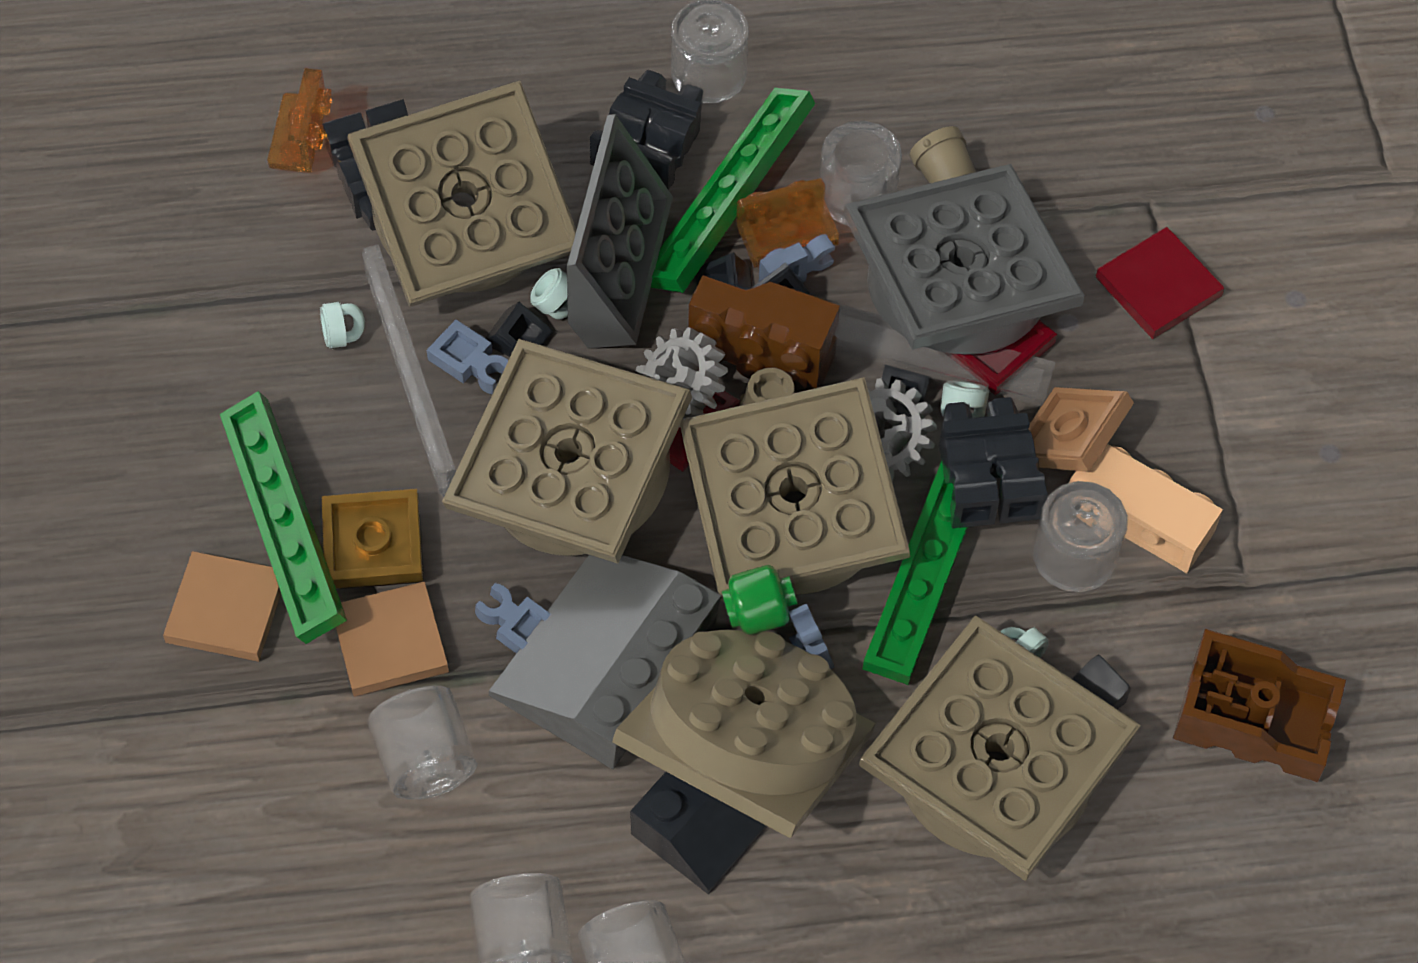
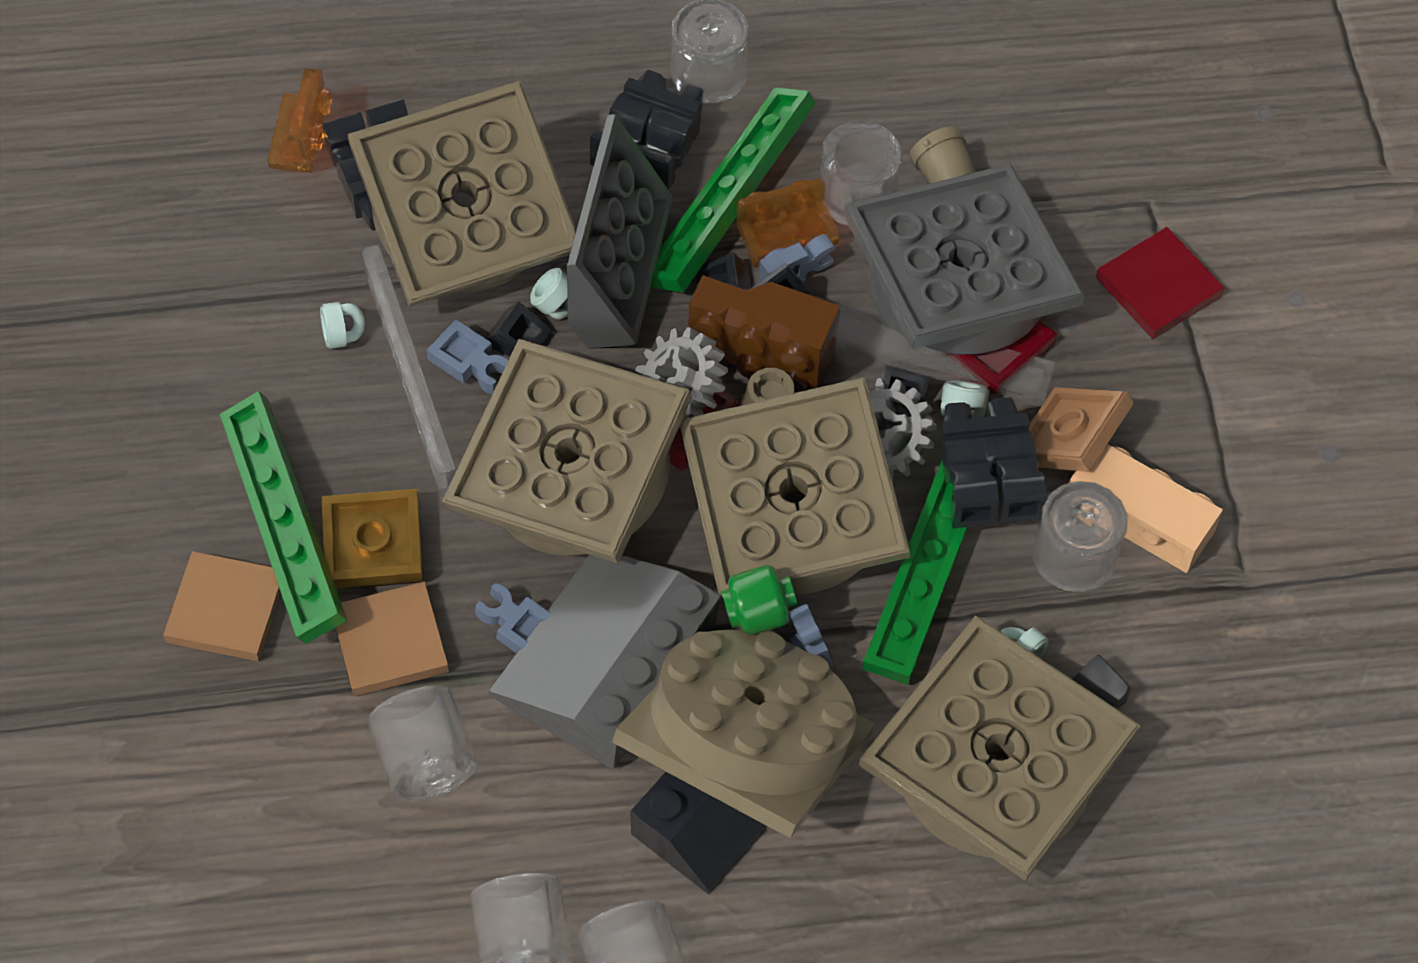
reddish brown piece [1173,629,1346,782] -> none

